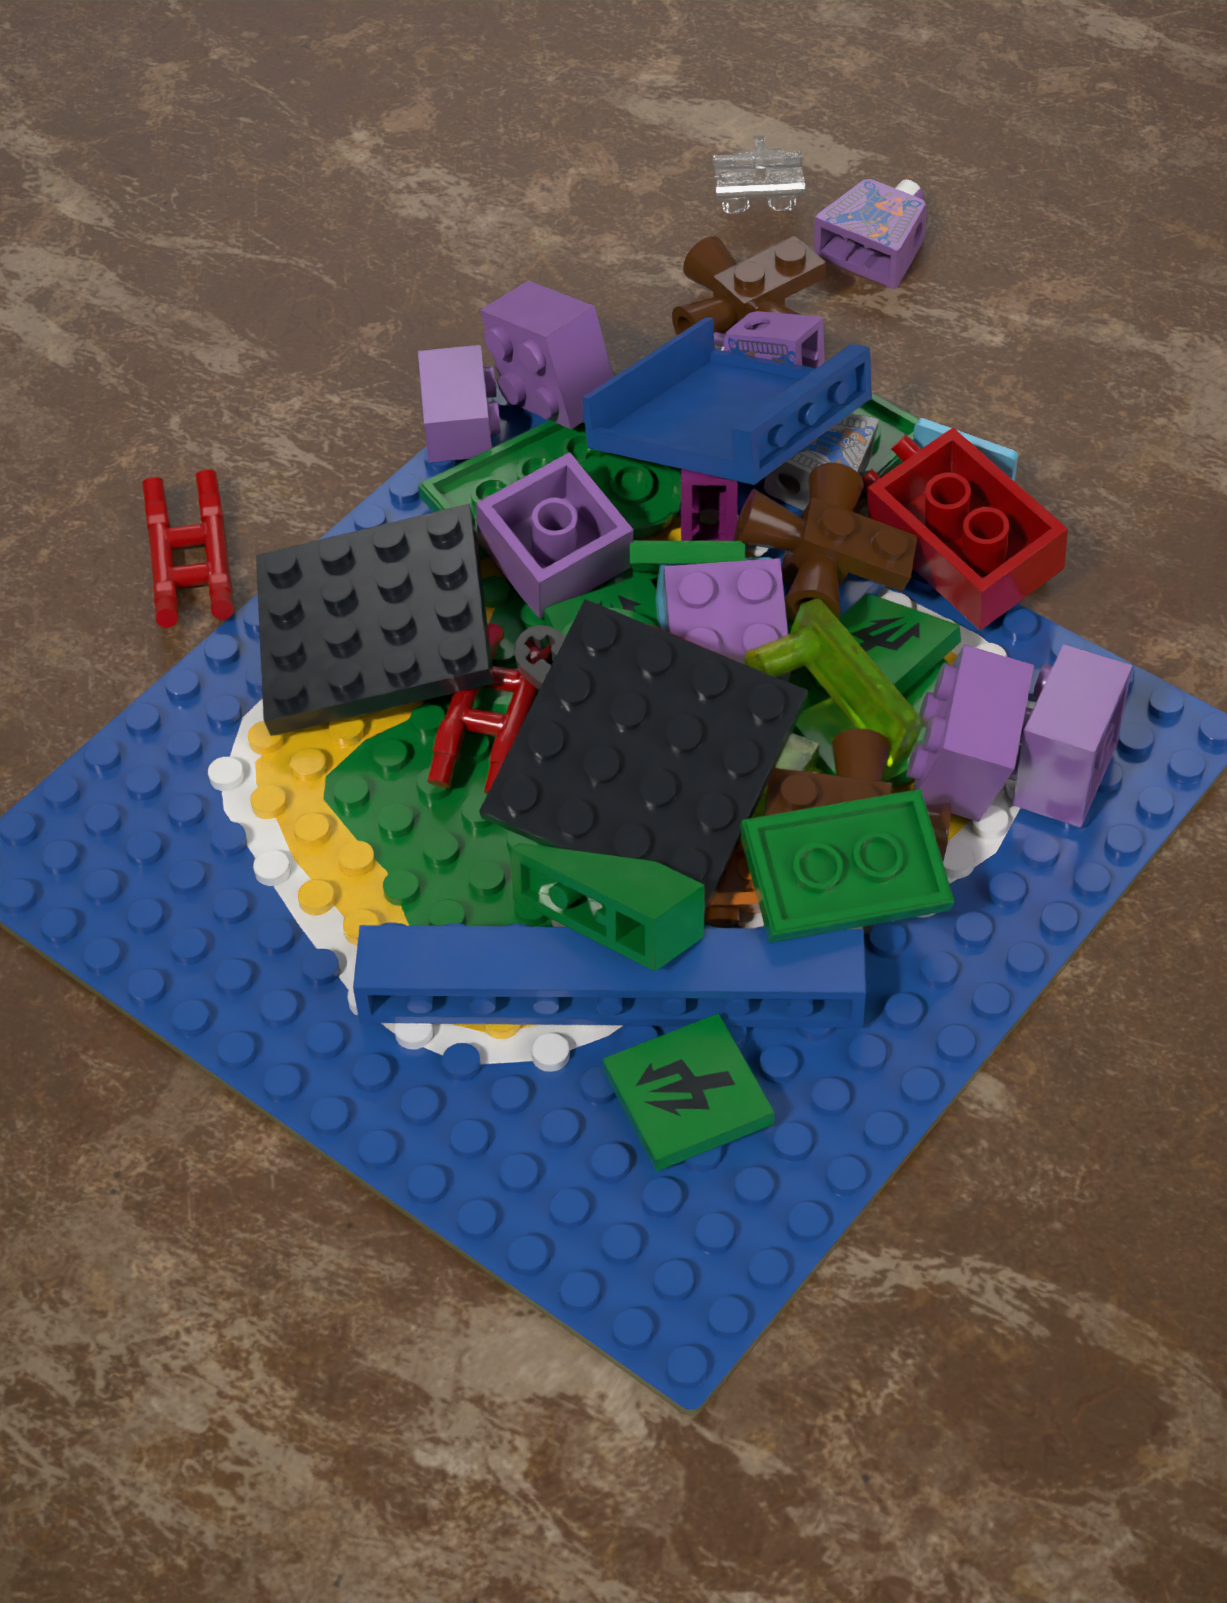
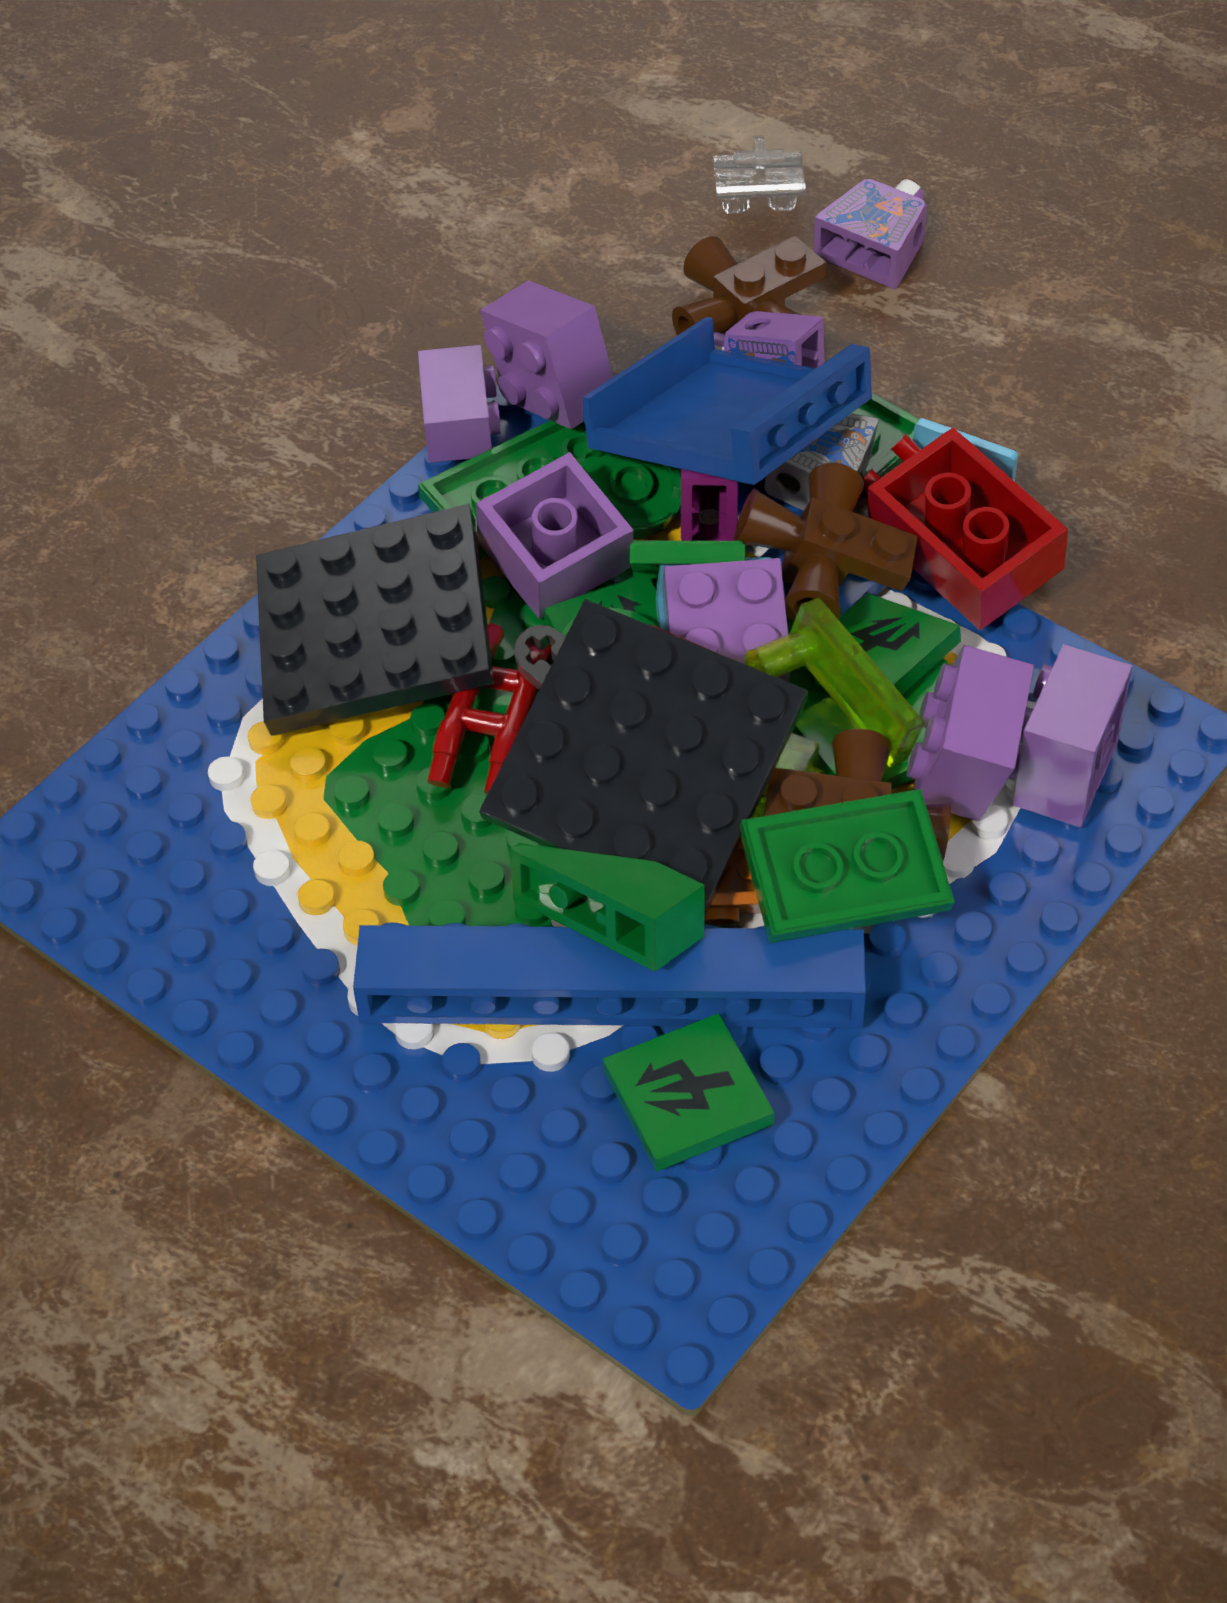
red piece [142,469,234,628] -> none

